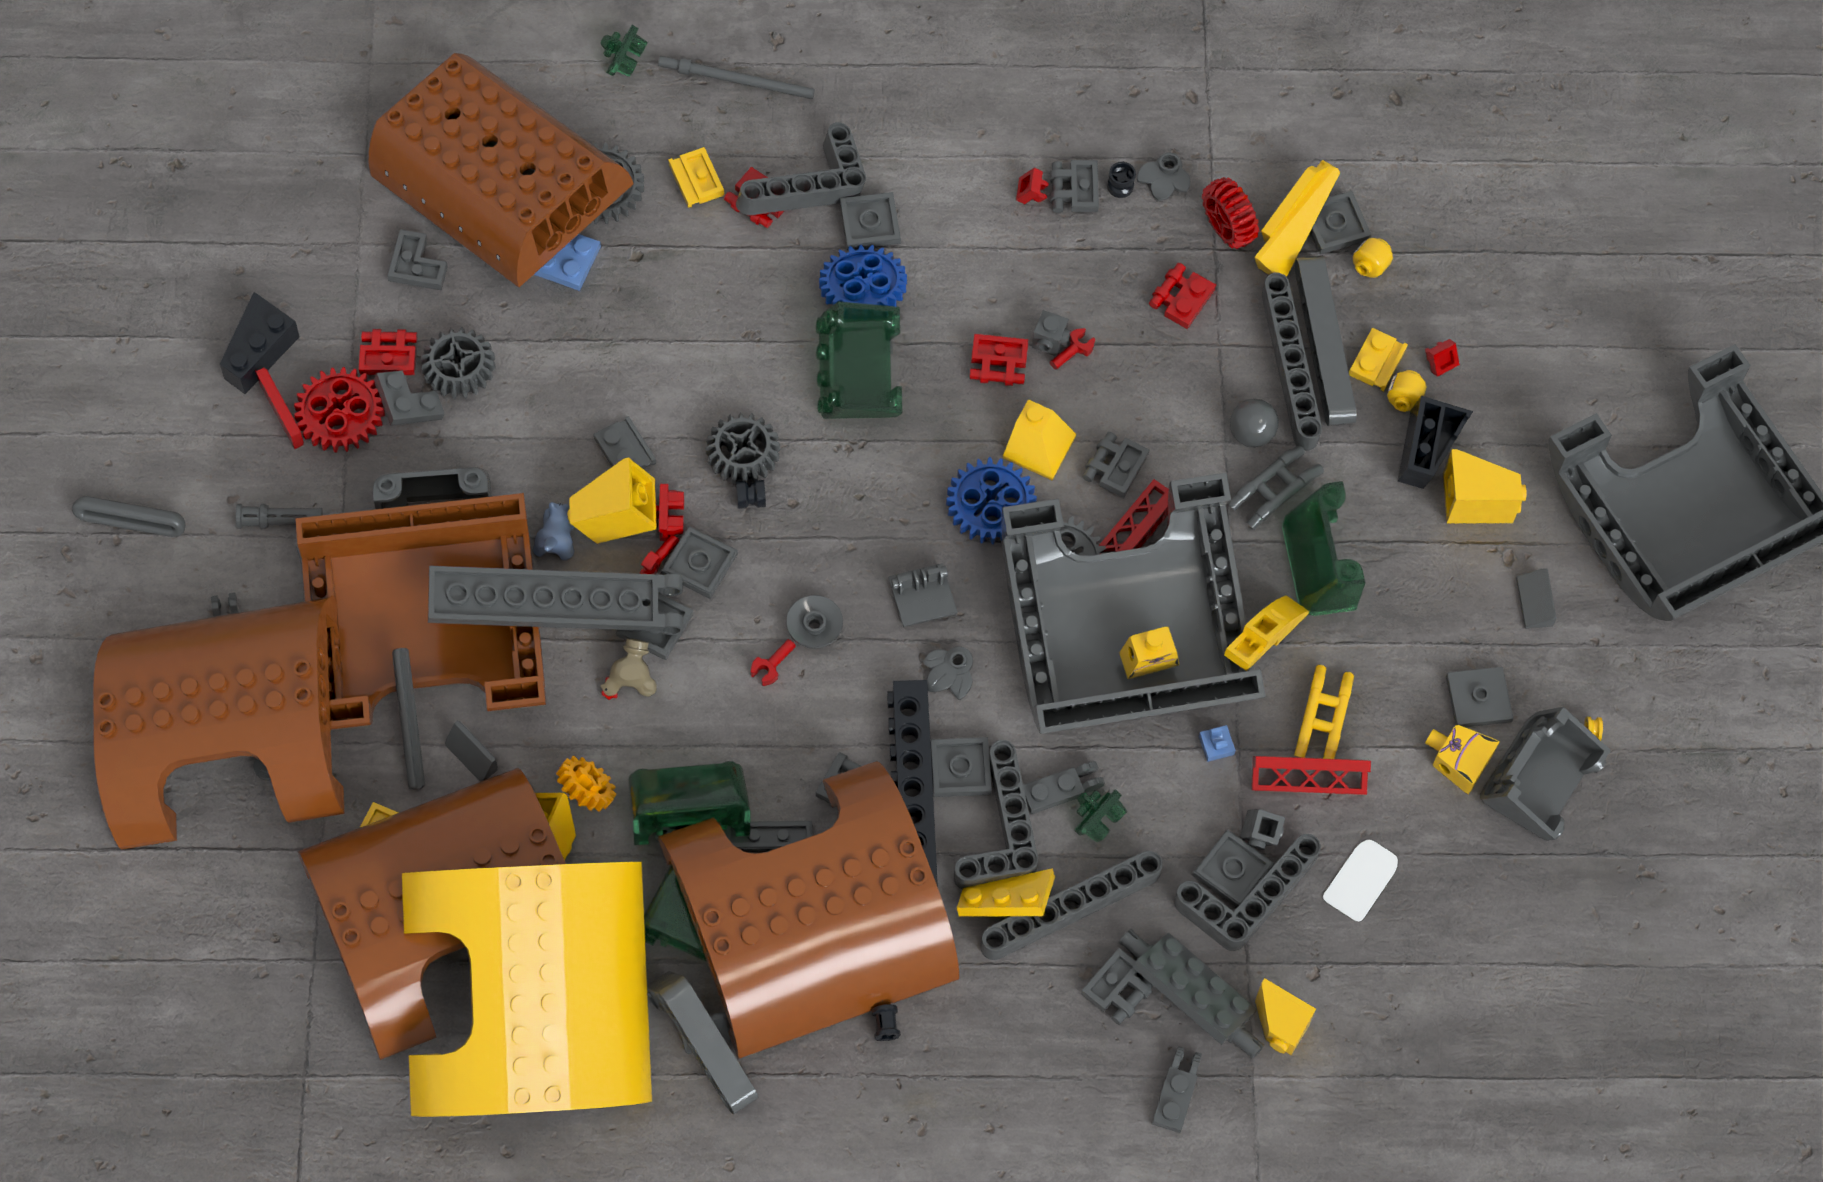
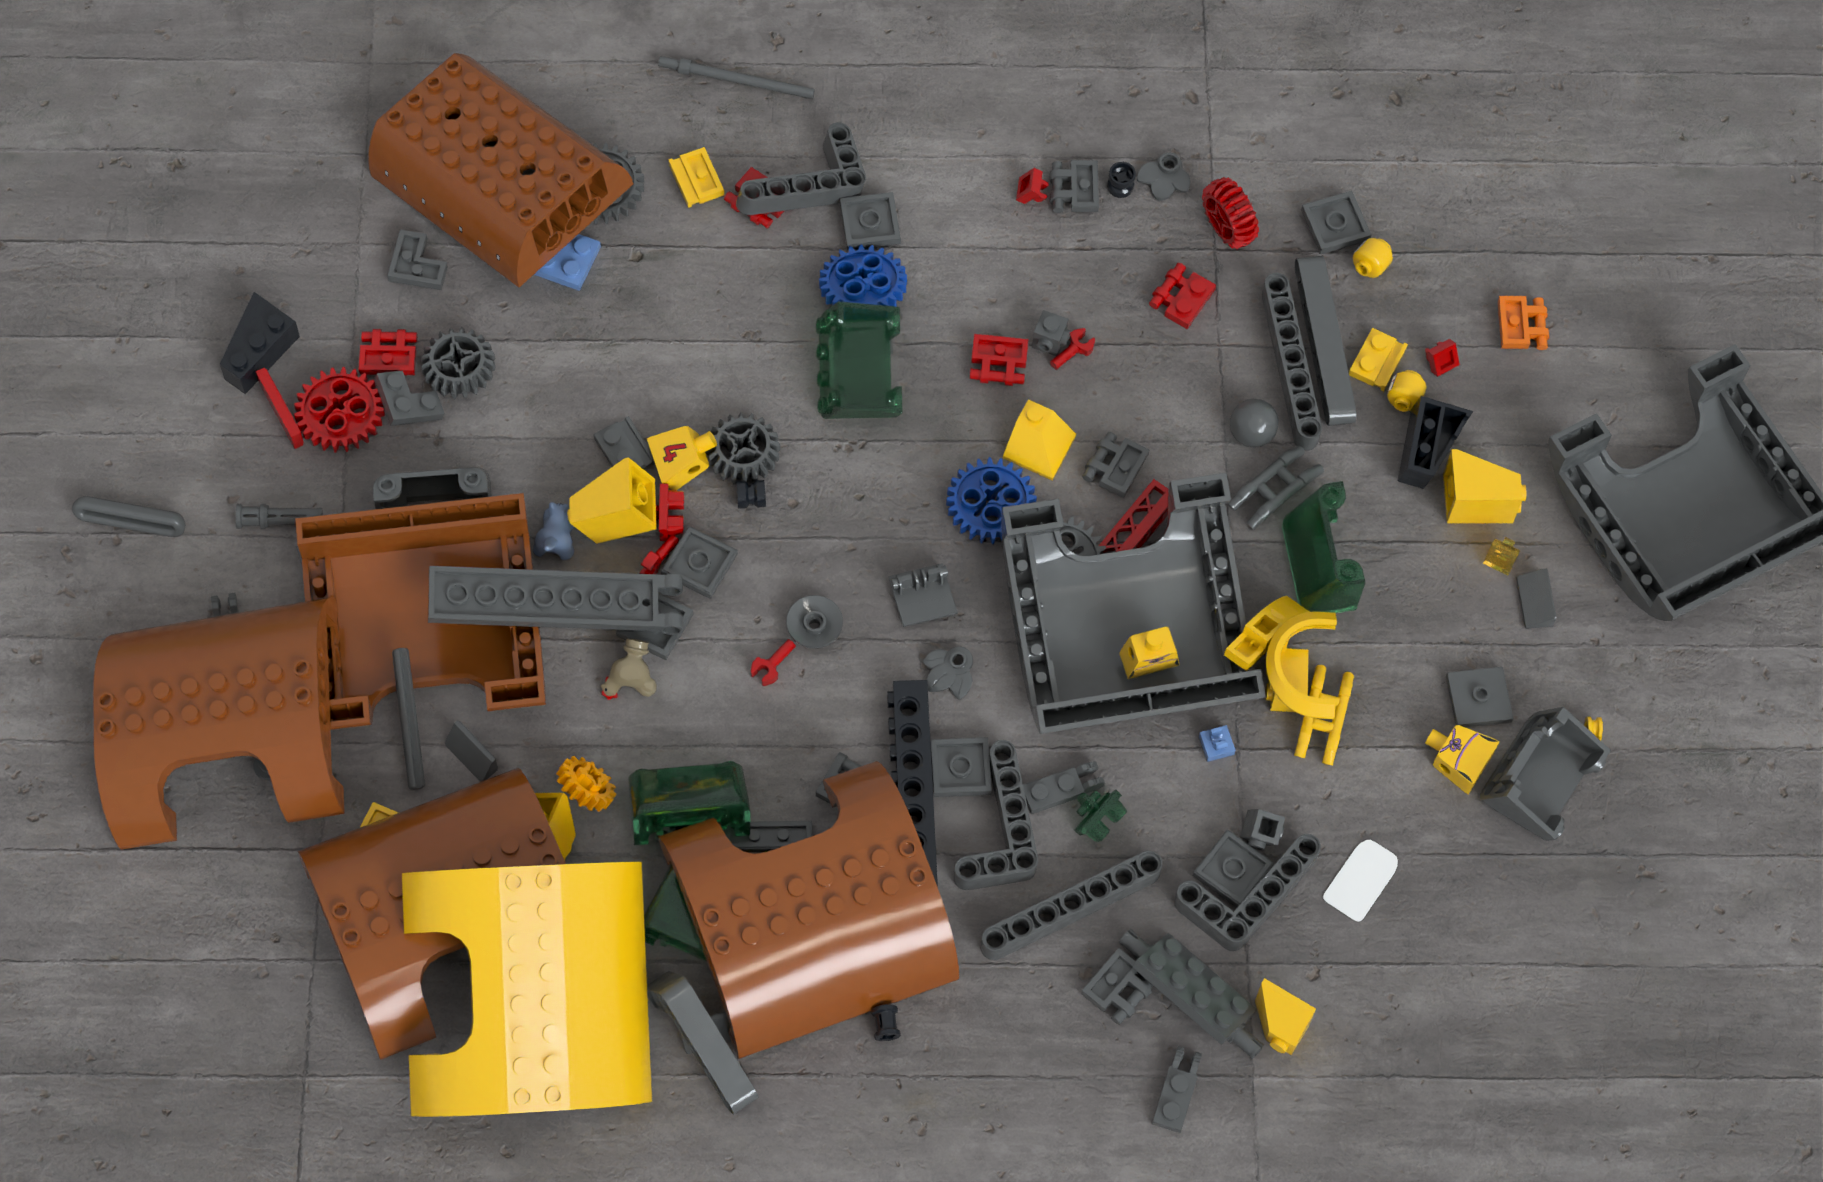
clear green hips [601,25,648,77] -> none
yellow wing [957,868,1055,916] -> none
red fence [1252,756,1371,795] -> none
yellow wedge [1255,160,1340,277] -> none
none -> yellow torso [647,426,717,490]
none -> yellow piece [1265,612,1337,719]
none -> clear yellow tile [1483,537,1520,575]
none -> orange plate [1498,296,1550,350]

